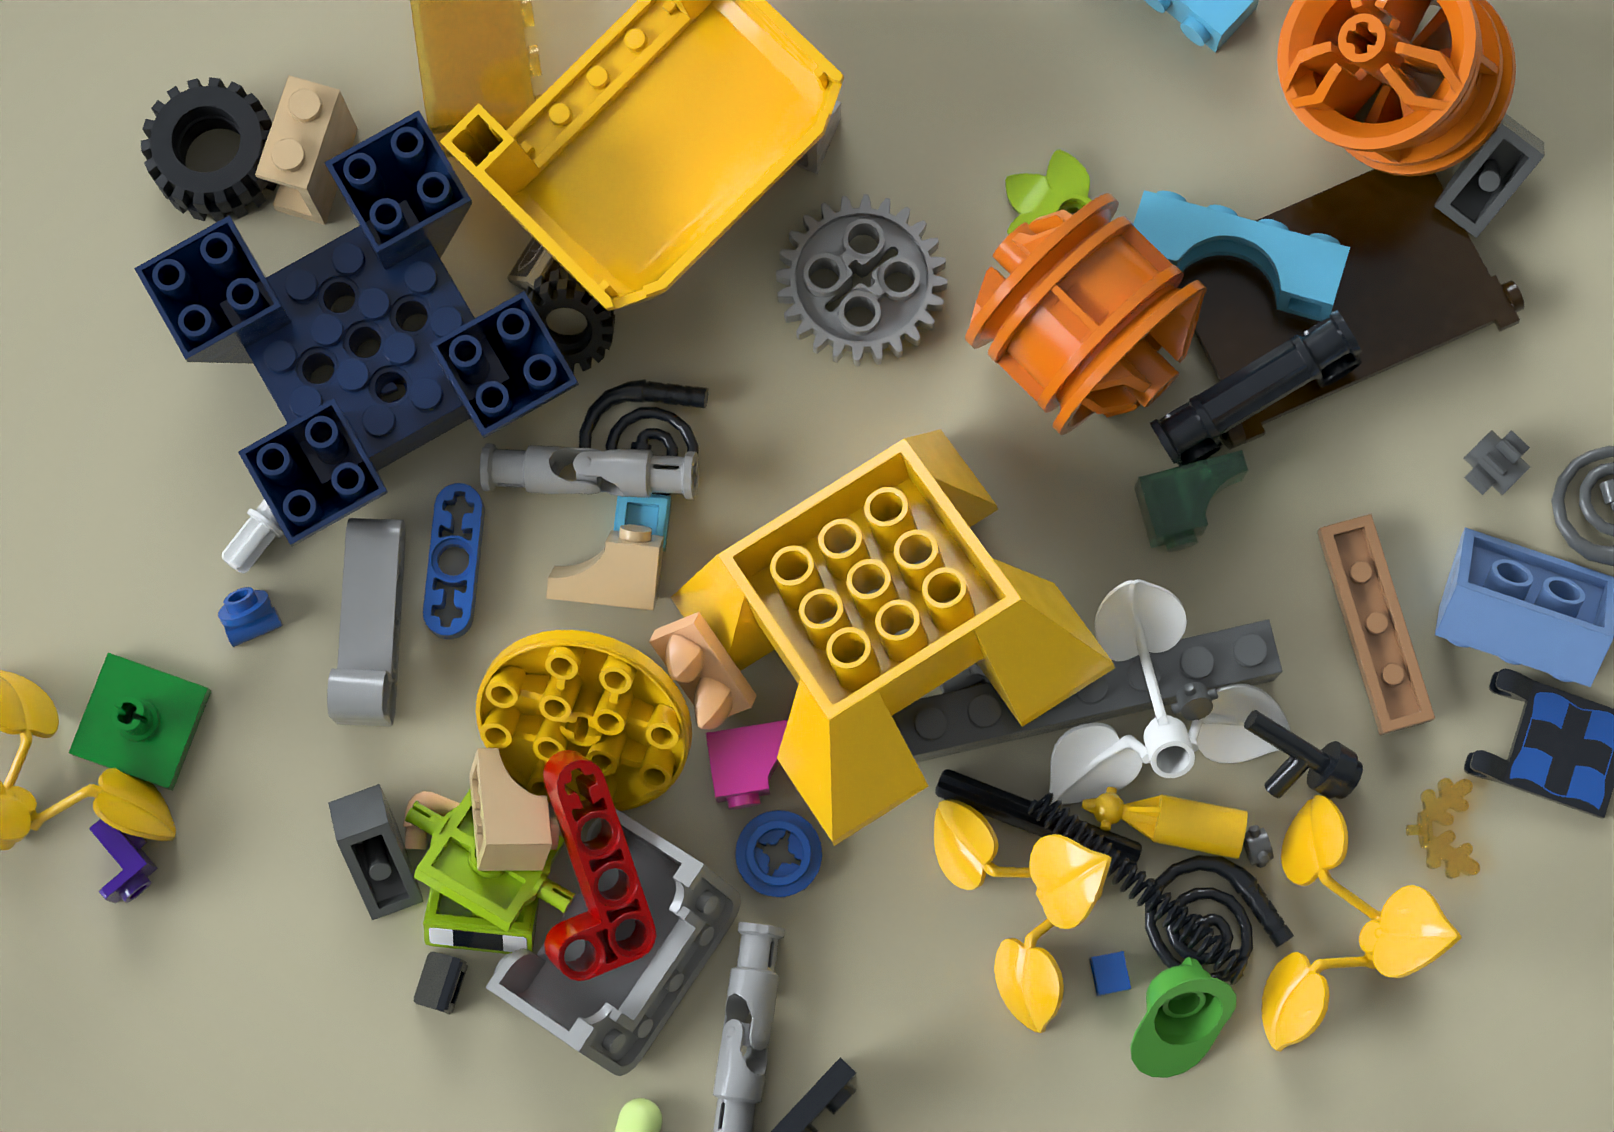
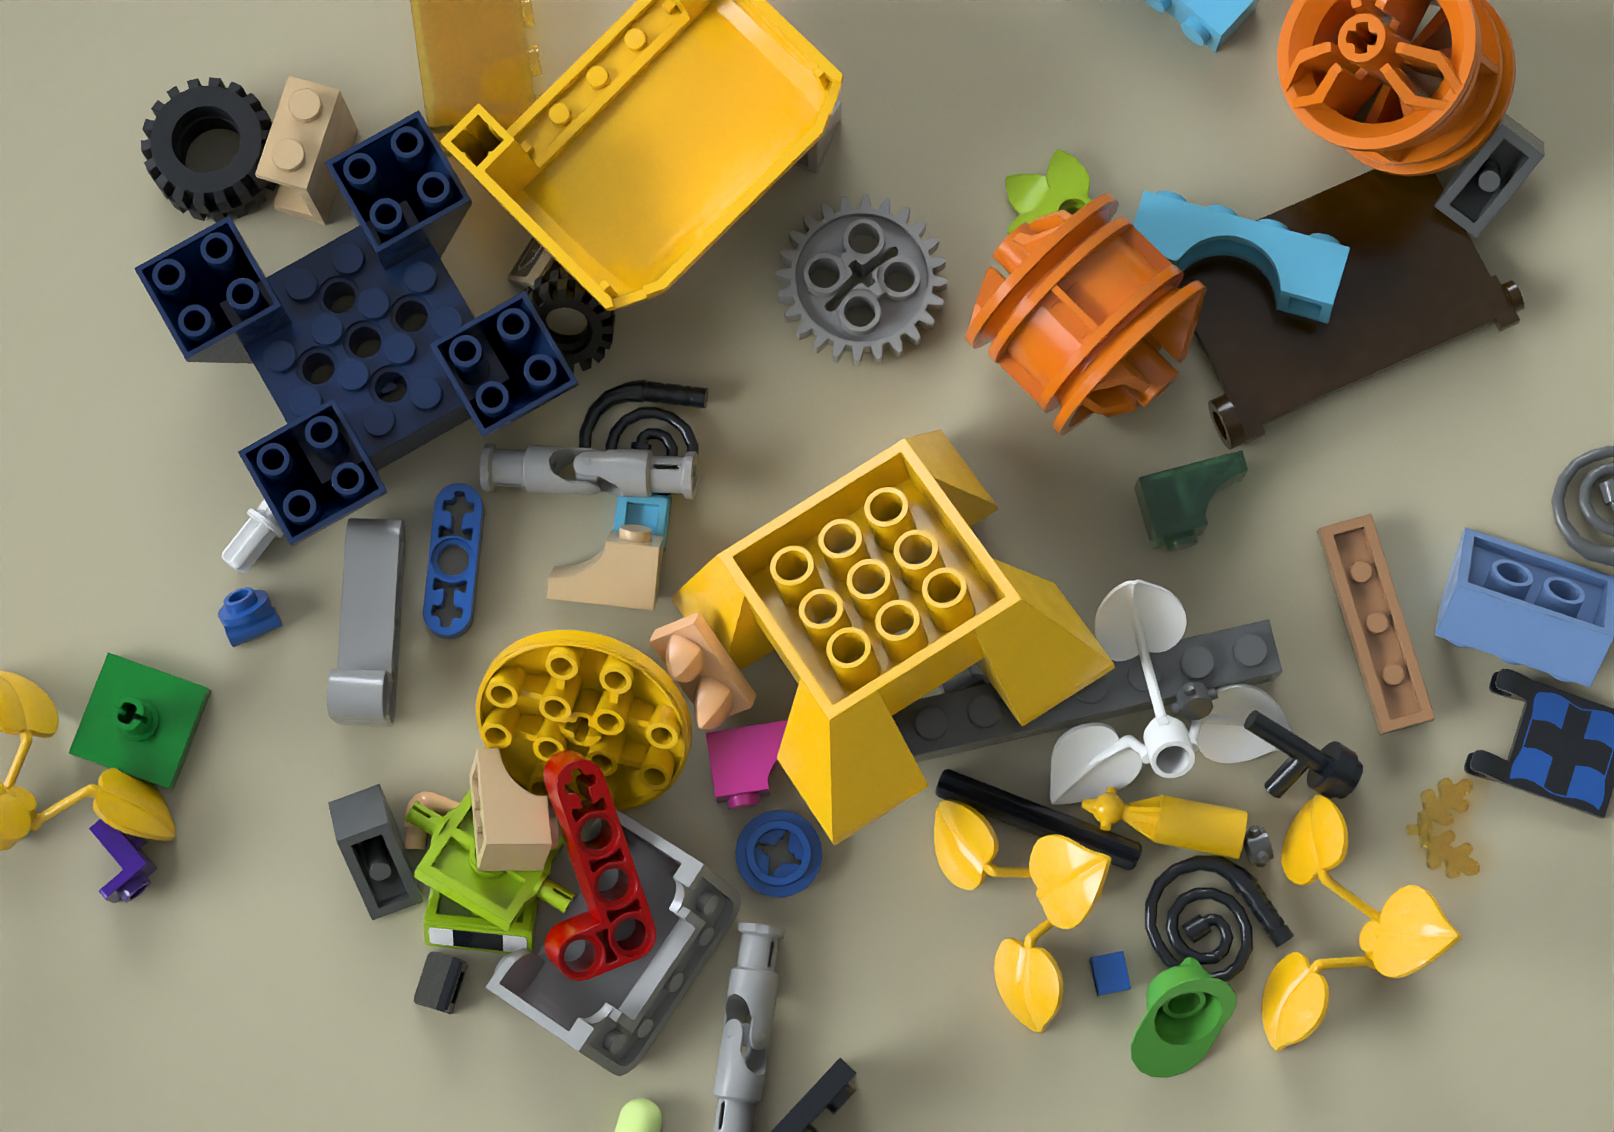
black piece [1027,793,1248,985] -> none
black piece [1150,310,1362,471] -> none
dark grey gear [1463,430,1530,495] -> none

